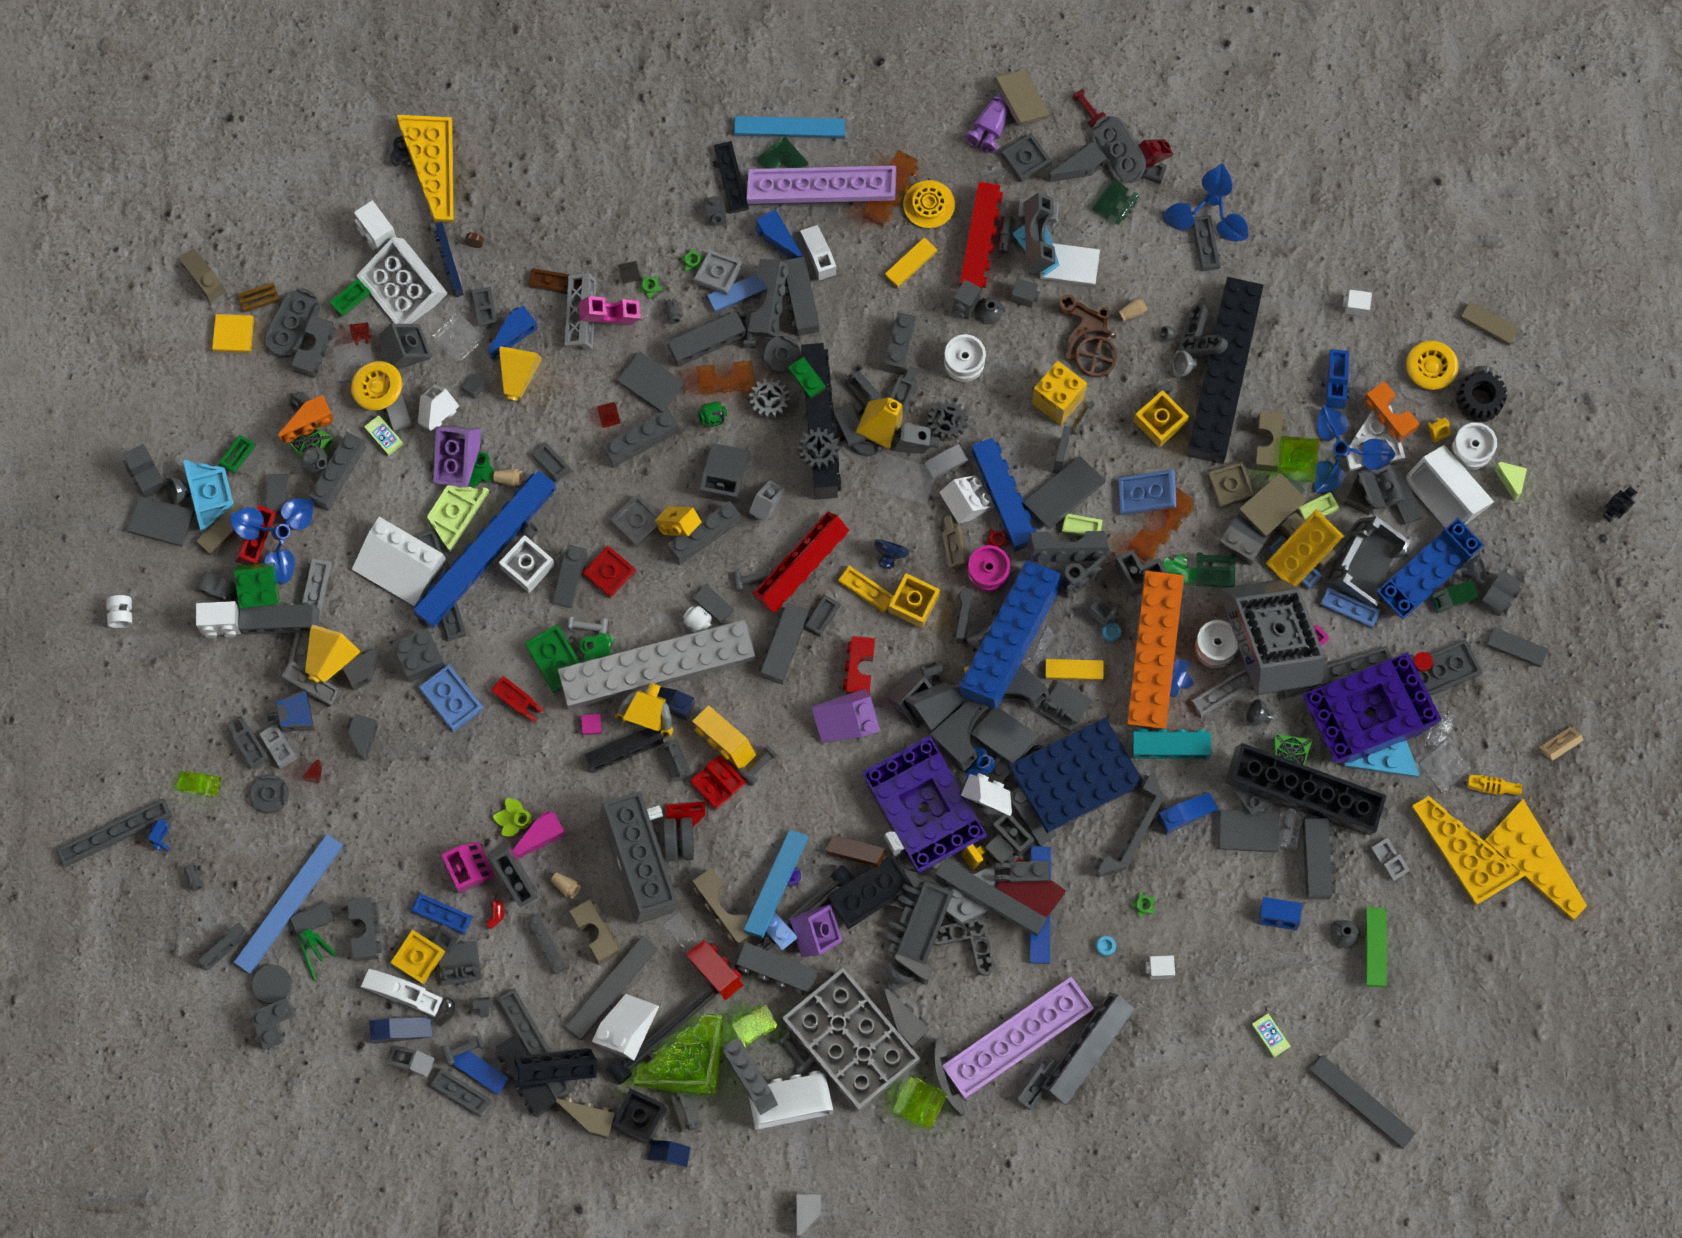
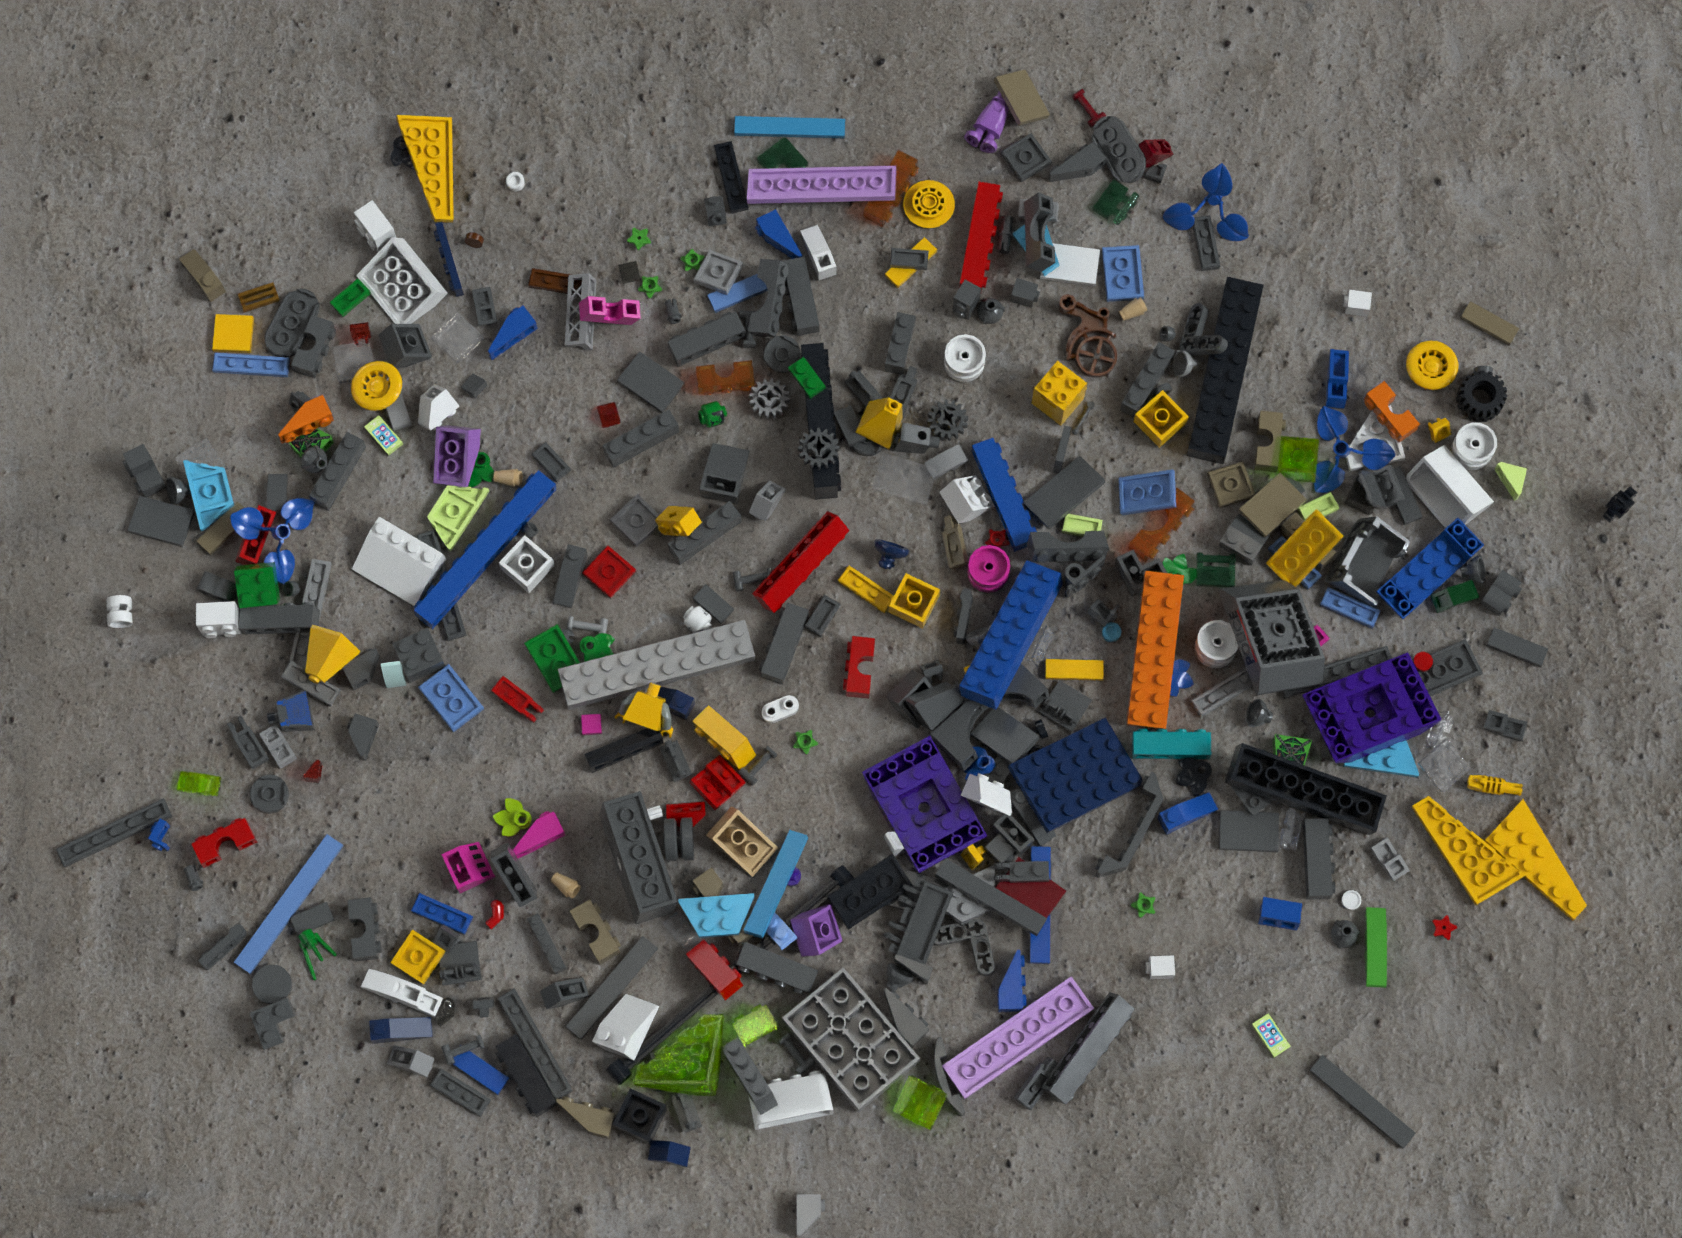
green tile [218,435,256,475] -> none
yellow slope [499,346,542,401] -> none
black fence [514,1048,598,1086] -> none
medium lavender slope [811,689,880,742] -> none
reddish brown tile [825,835,887,867] -> none
medium azure tile [1096,936,1116,957] -> none
tan plate [1539,727,1583,761] -> none
none -> red arch [191,818,258,868]
none -> medium blue tile [212,353,290,377]
none -> dark grey hinge [284,581,300,597]
none -> light aqua slope [381,661,406,688]
none -> white tile [506,172,525,192]
none -> dark grey slope [540,978,589,1009]
none -> bright green plate [627,228,651,250]
none -> medium azure wing [678,893,754,938]
none -> tan slope [705,807,778,877]
none -> white plate [762,695,799,723]
none -> bright green plate [793,730,818,754]
none -> dark grey tile [890,248,929,270]
none -> blue slope [997,950,1026,1012]
none -> black tile [1034,719,1048,739]
none -> medium blue tile [1102,245,1144,302]
none -> dark grey brick [1120,342,1175,418]
none -> black plate [1176,757,1212,796]
none -> white piece [1341,890,1361,910]
none -> red plate [1432,915,1457,940]
none -> dark grey slope [1484,710,1528,742]

